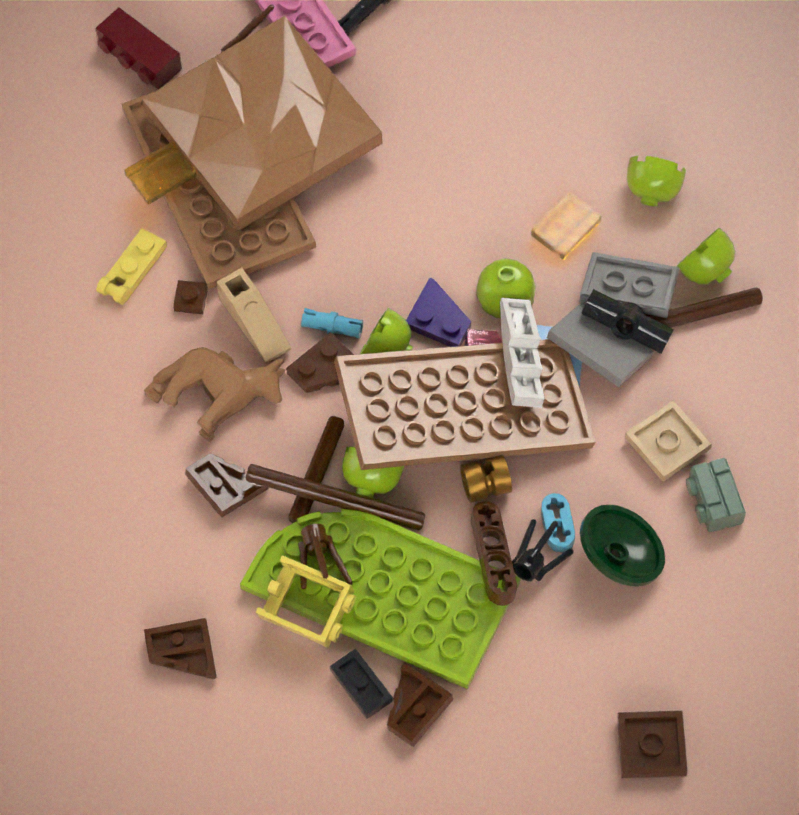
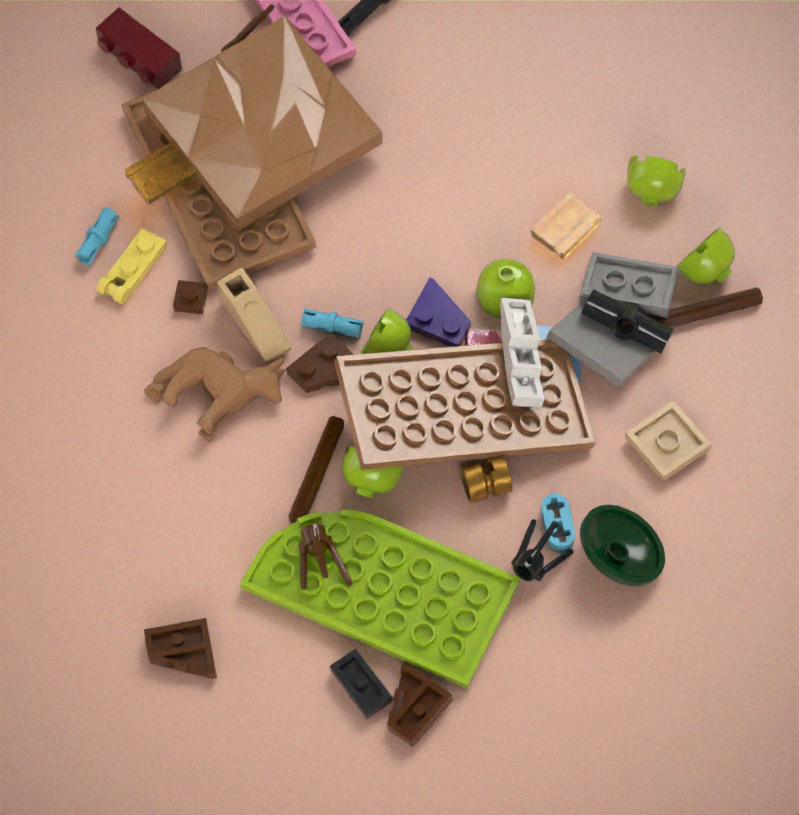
wing [185,453,269,517] -> none
reddish brown axle [246,464,425,530] -> none
light yellow window [255,555,356,648] -> none
reddish brown beam [471,501,517,606] -> none
reddish brown plate [617,711,688,778] -> none
sand green brick [686,458,746,532] -> none
none -> medium azure pin [75,208,119,265]

